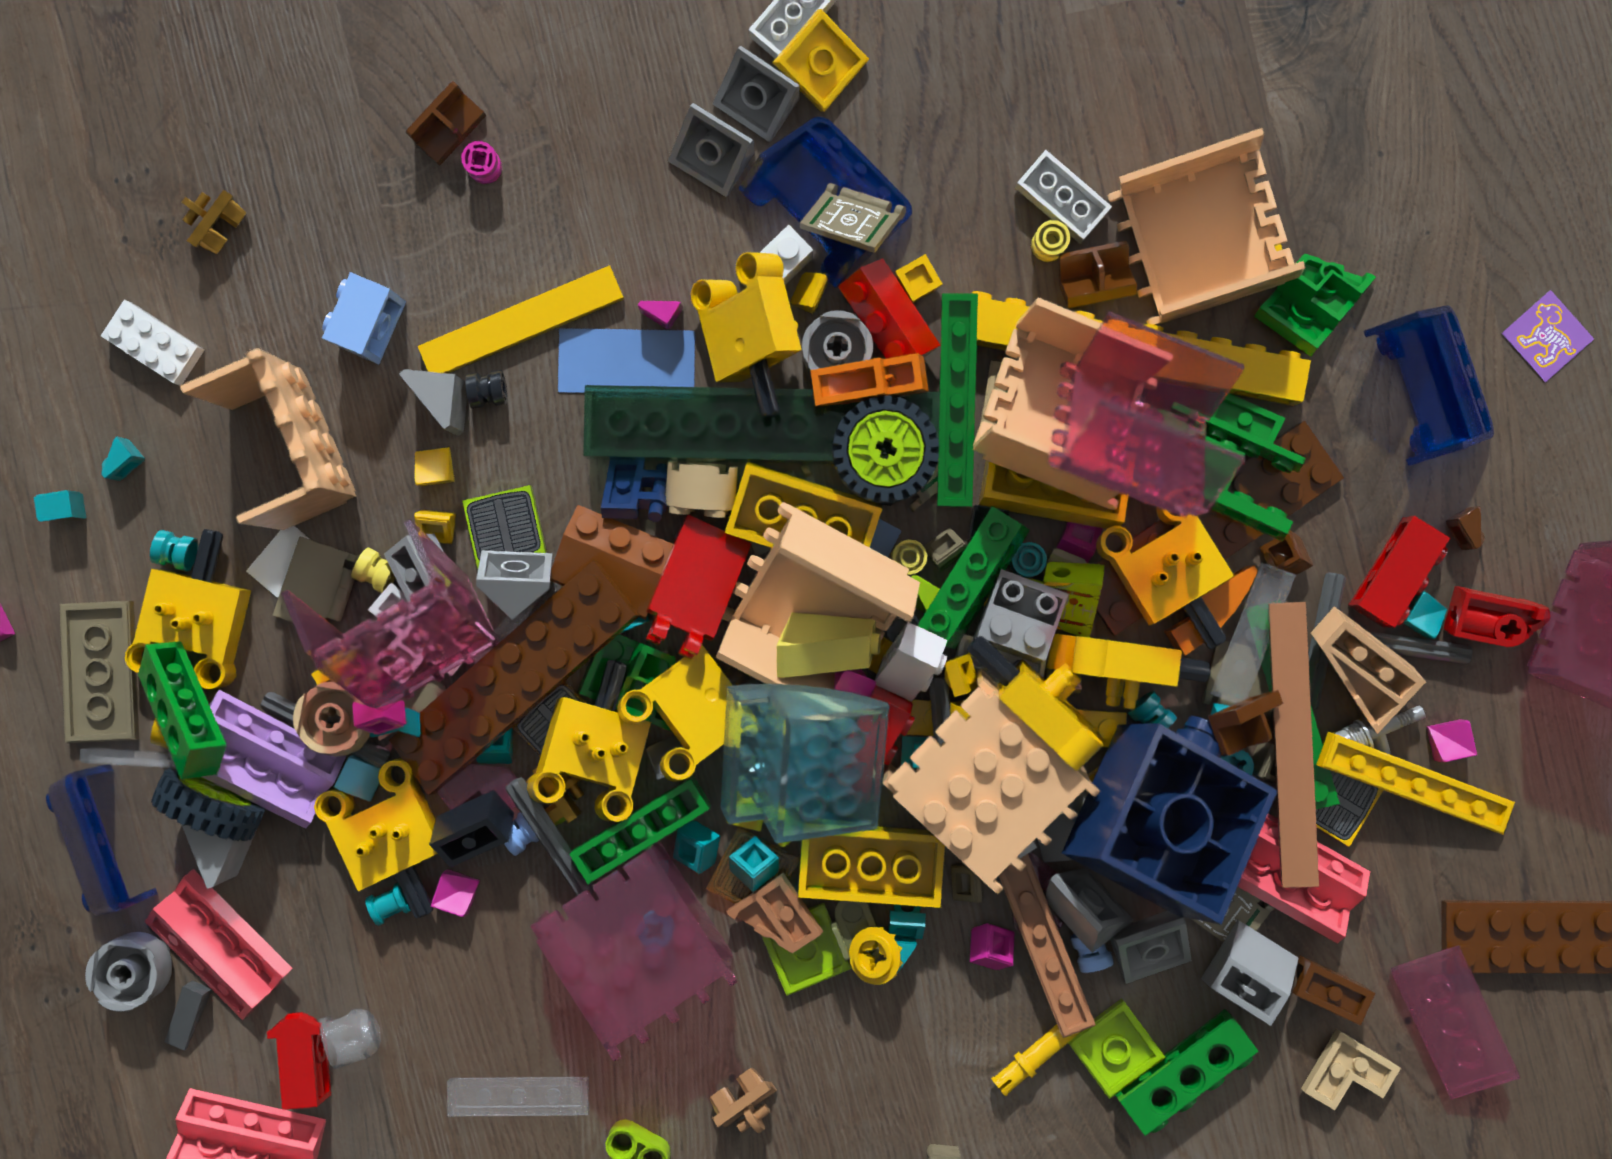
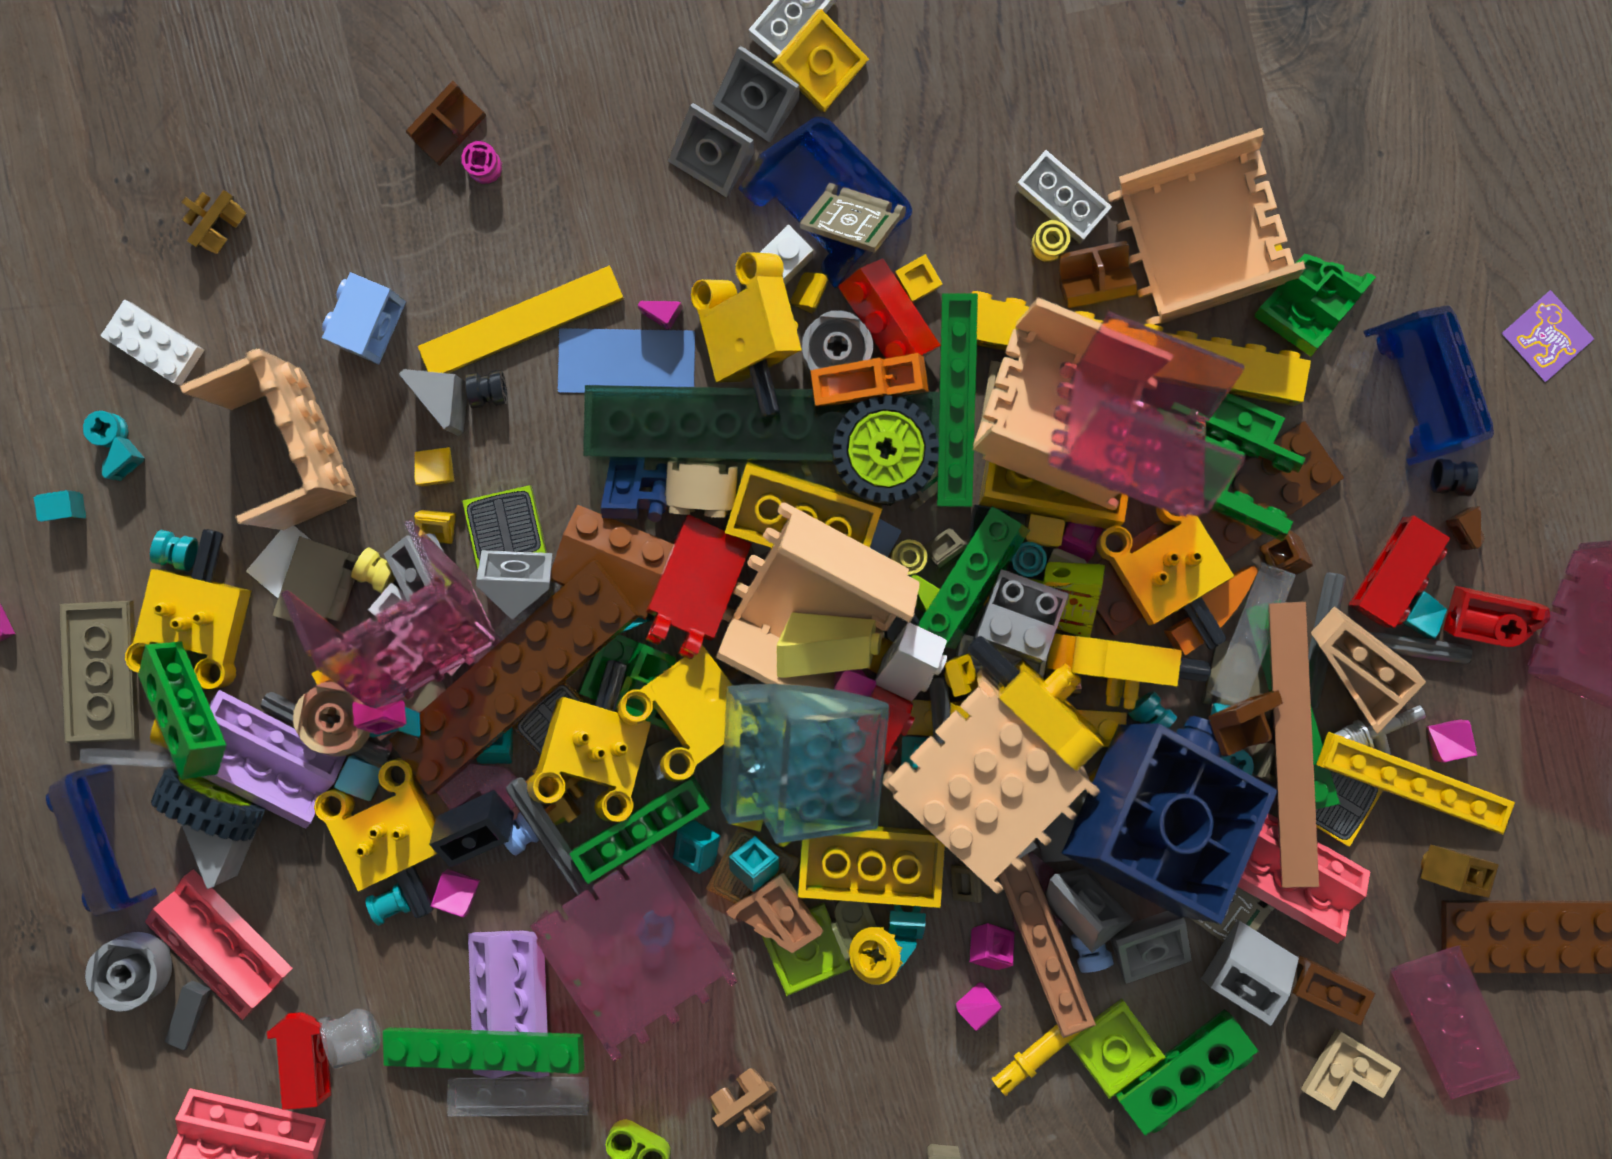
none -> teal wheel [83,411,128,448]
none -> green plate [383,1027,585,1074]
none -> lavender slope [468,930,549,1079]
none -> dark pink slope [955,982,1002,1031]
none -> yellow slope [1024,514,1065,548]
none -> pearl gold slope [1421,844,1499,898]
none -> black wheel [1430,458,1478,497]

